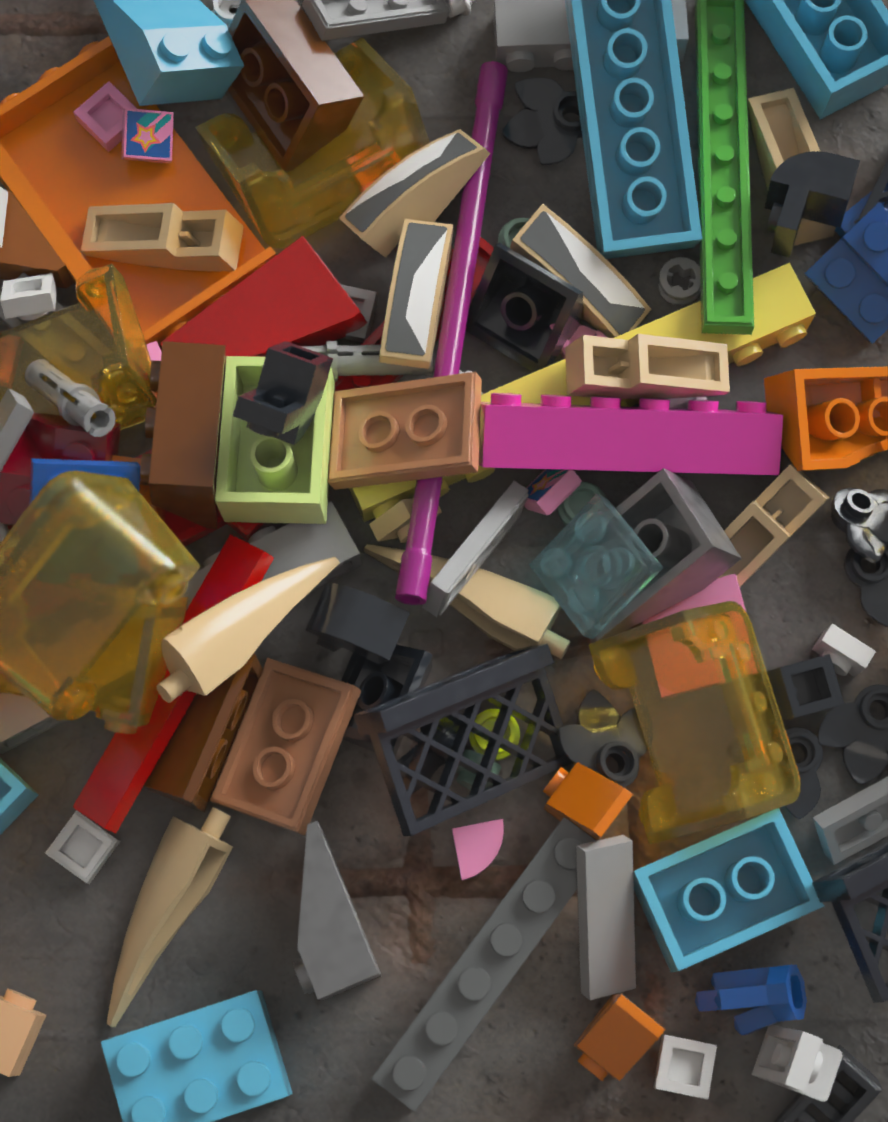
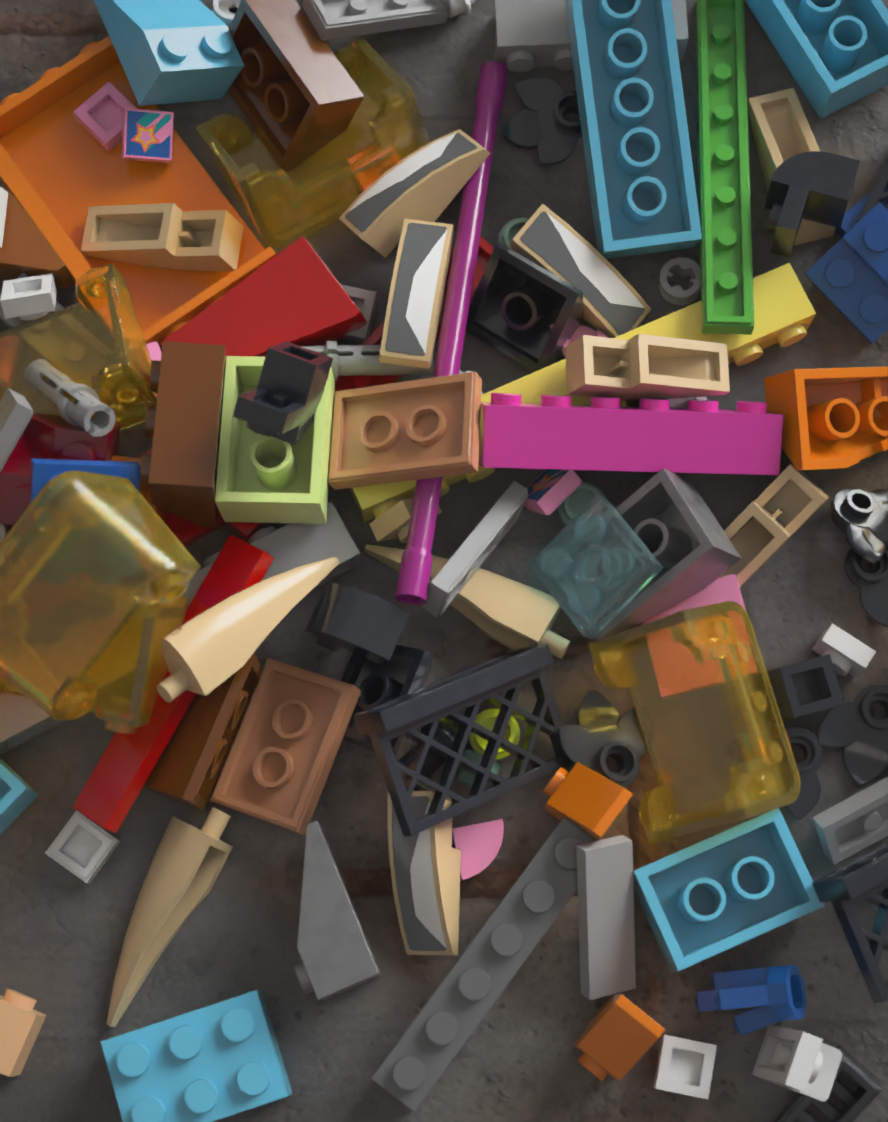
none -> slope [387,791,461,956]

